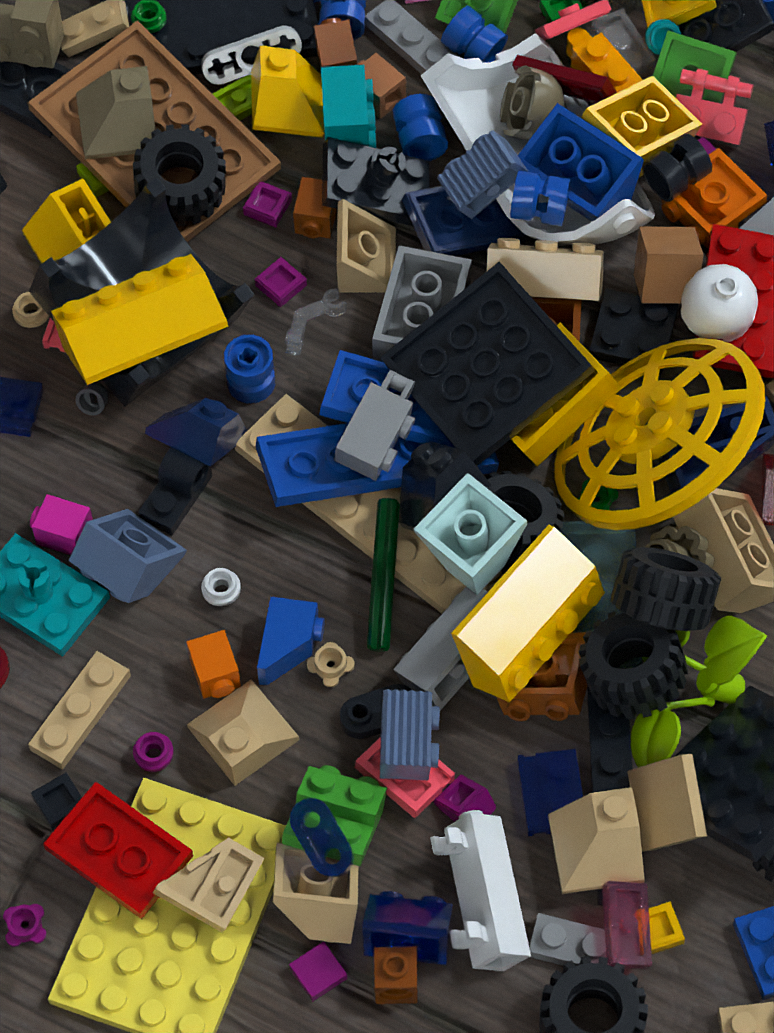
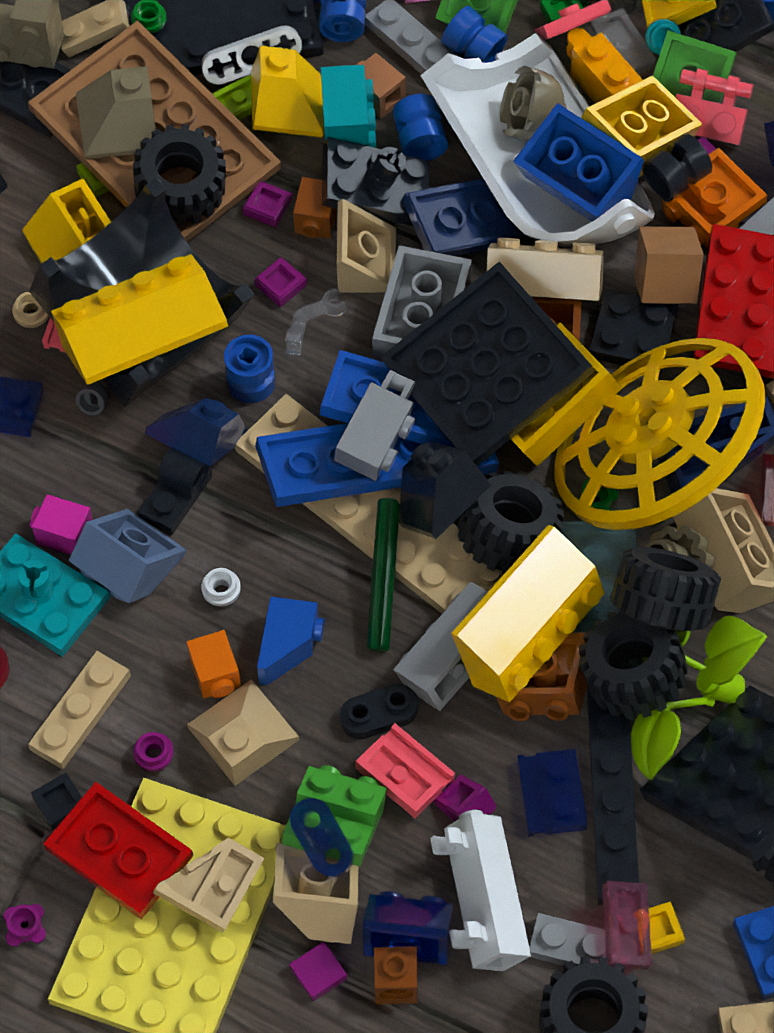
tan plate [307,642,355,687] -> none
dark orange brick [314,18,357,68] -> none
sand blue brick [379,689,440,780] -> none
light aqua slope [414,473,528,595] -> none
sand blue brick [437,130,528,219] -> none
blue wheel [510,170,571,227] -> none
dark red tile [512,55,617,103] -> none
tan slope [548,787,645,894] -> none
tan tile [627,754,707,852] -> none
white cylinder [681,264,758,342] -> none

